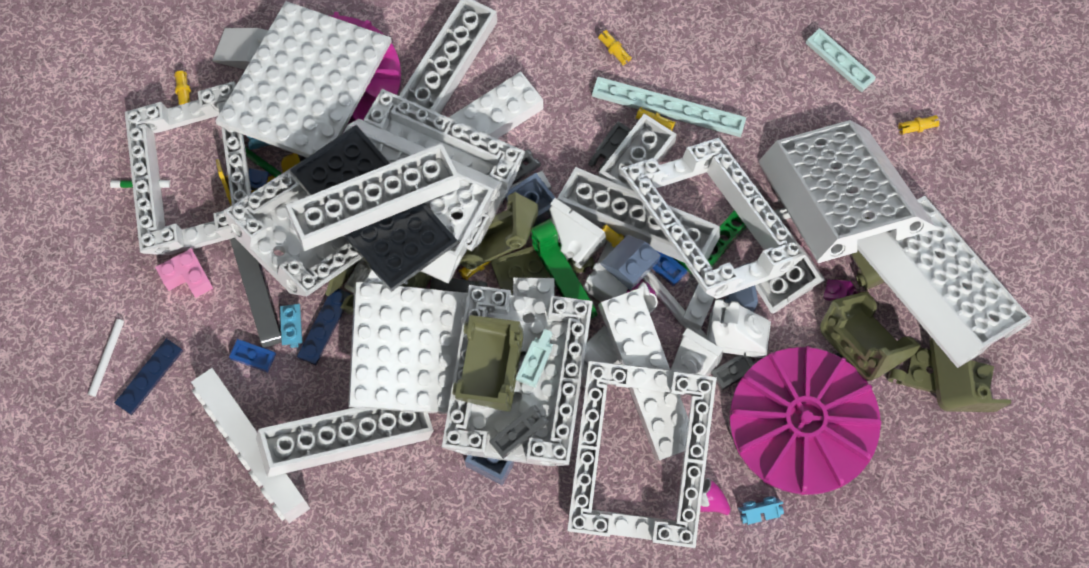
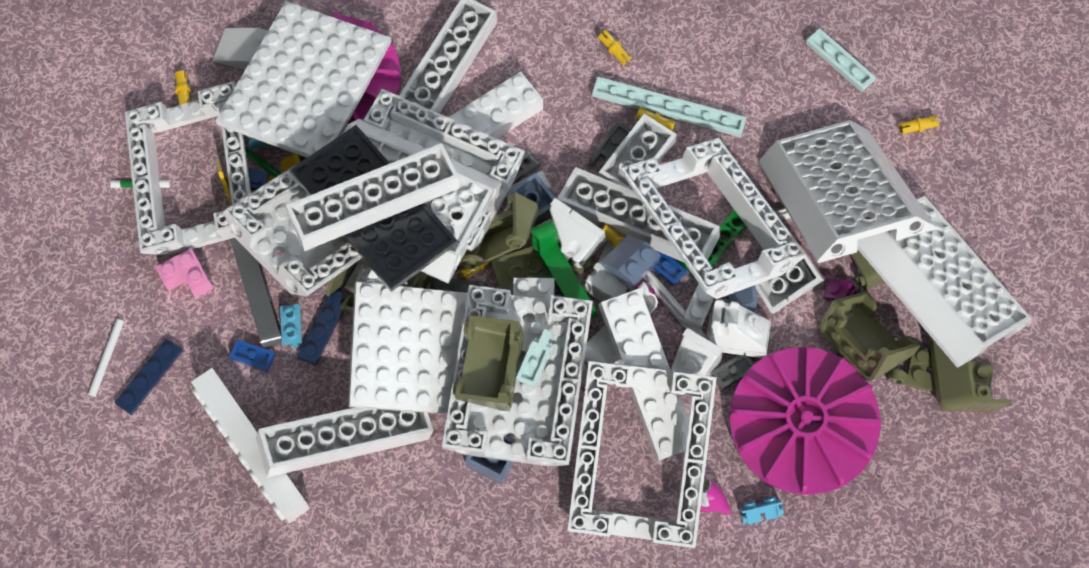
dark grey plate [489,405,549,459] -> none

